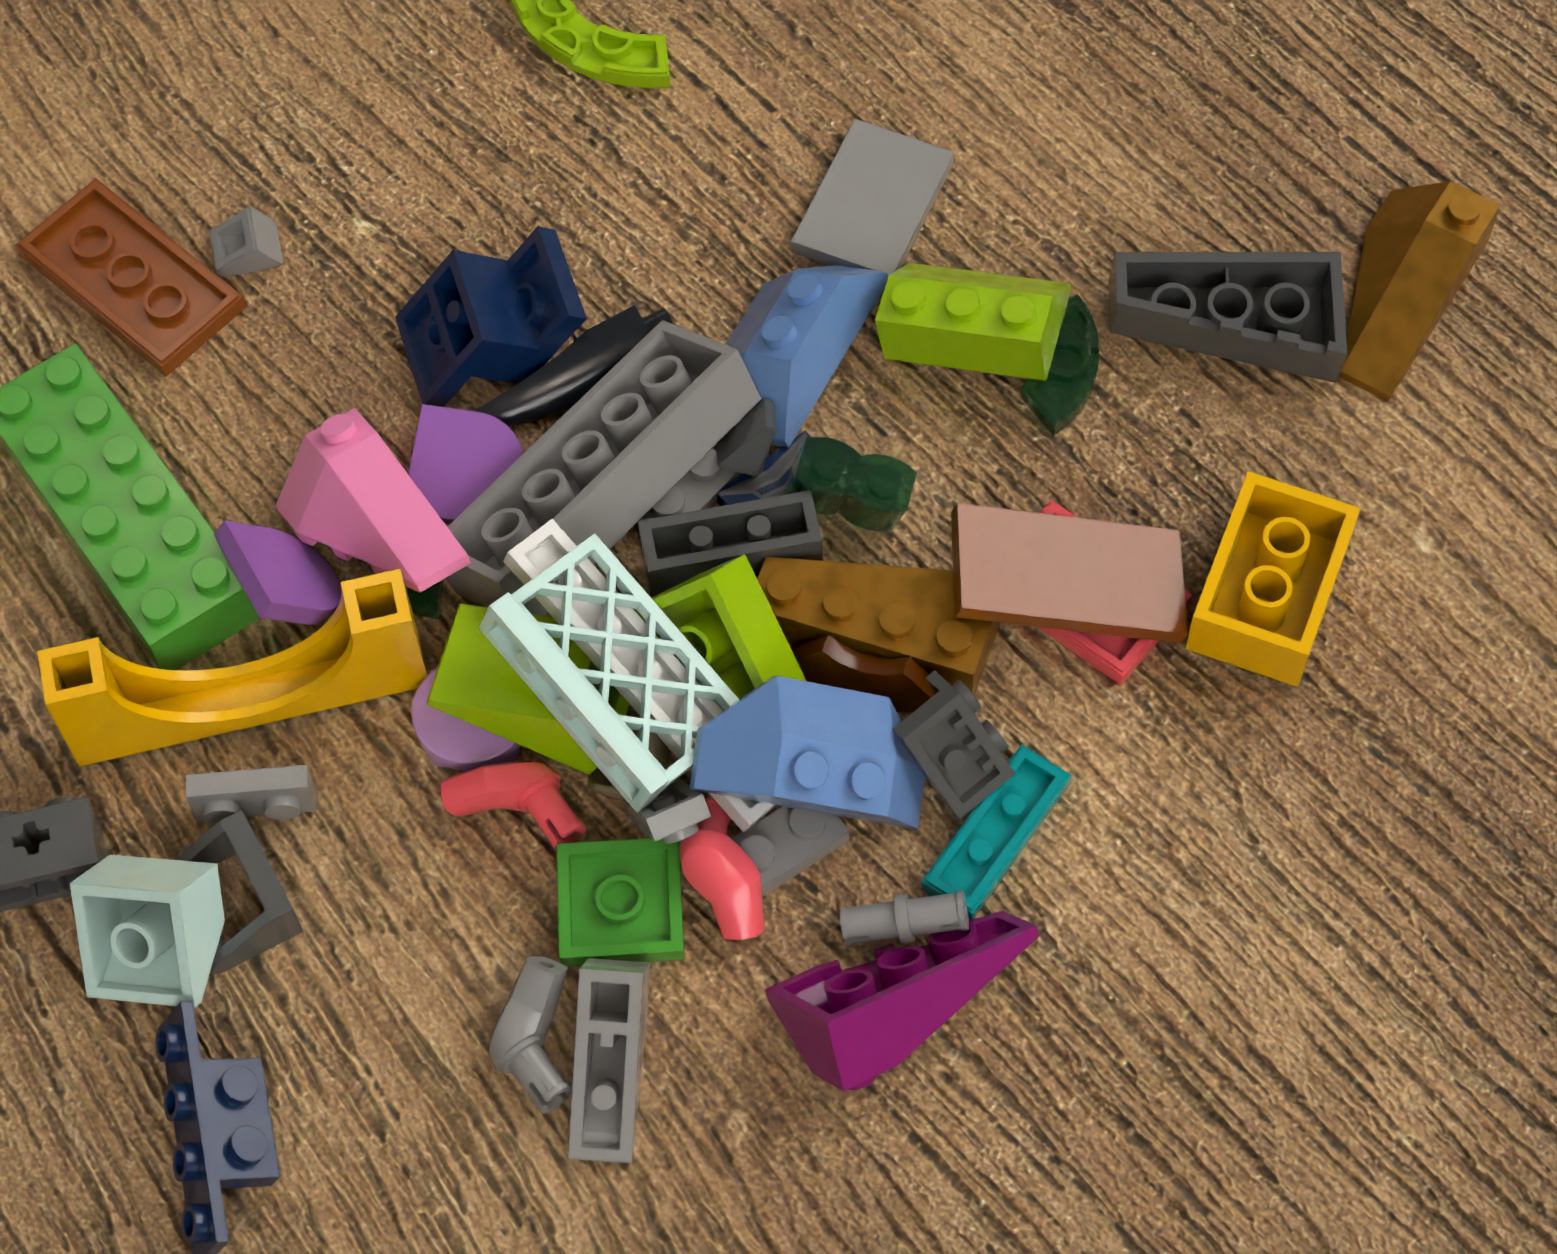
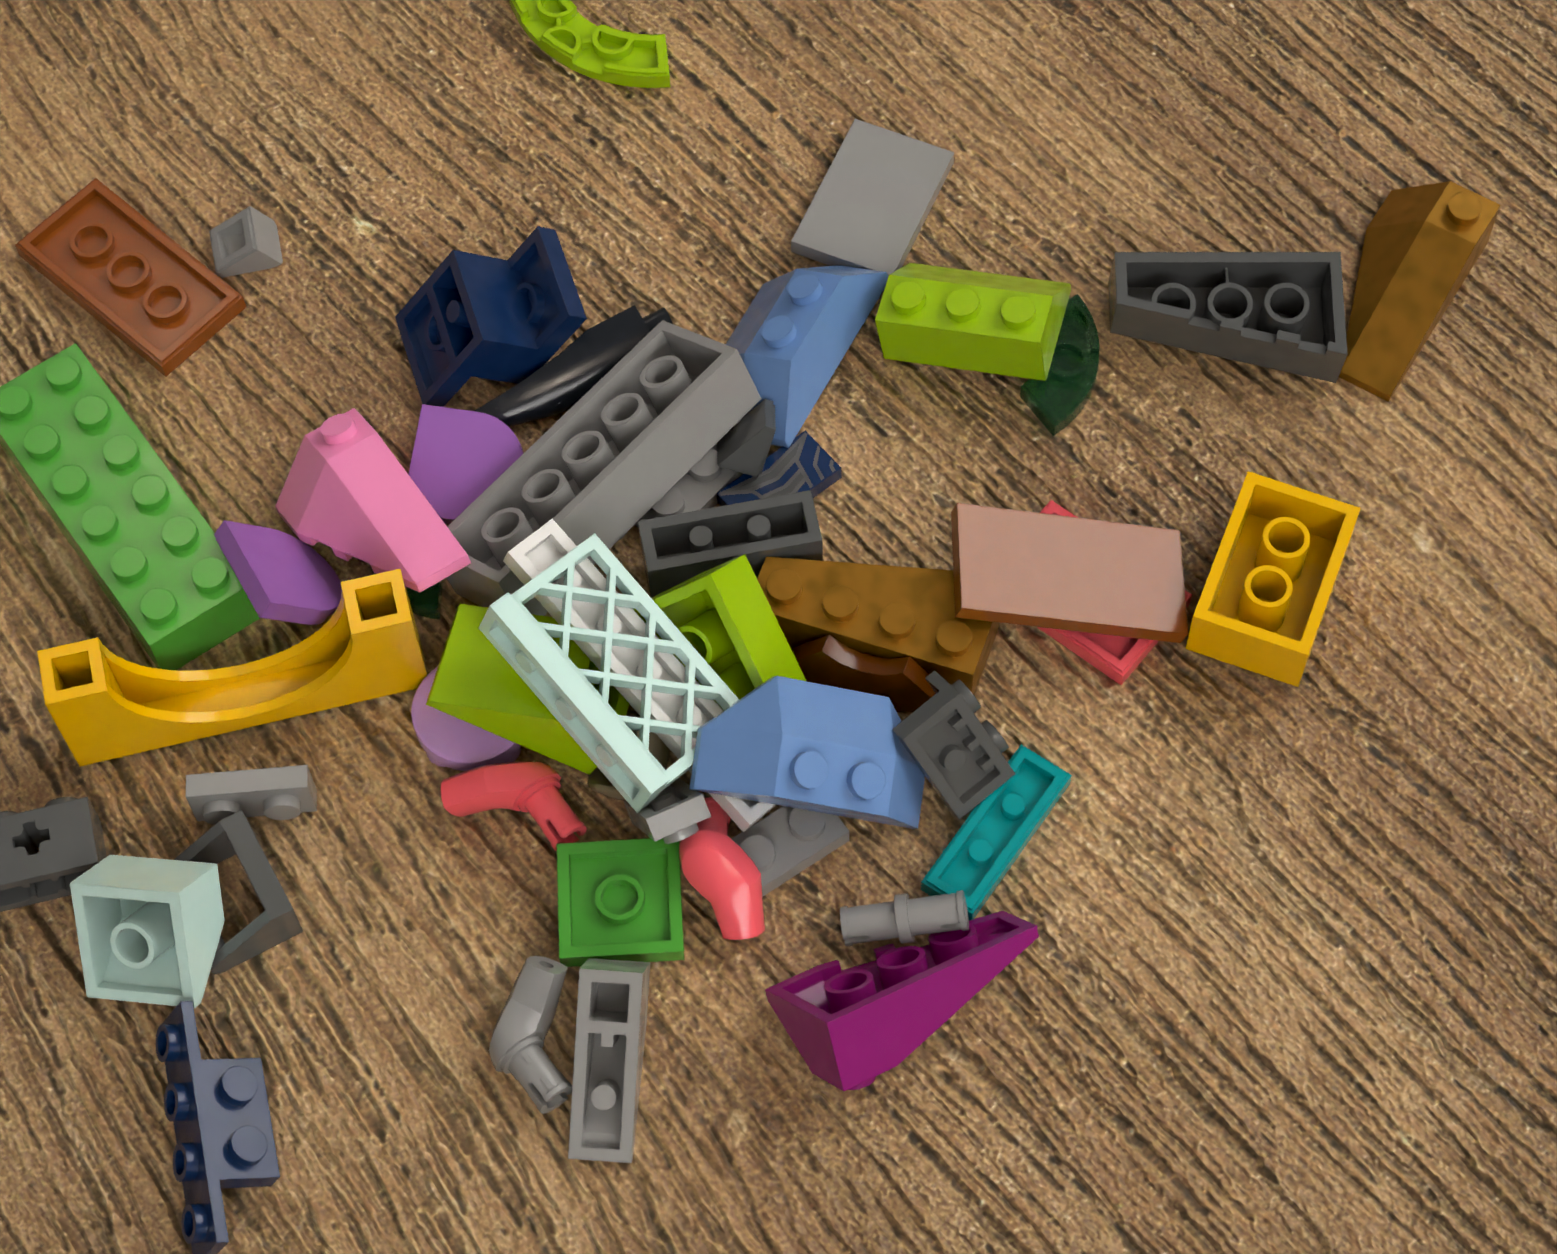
clear green brick [784,437,917,531] -> none

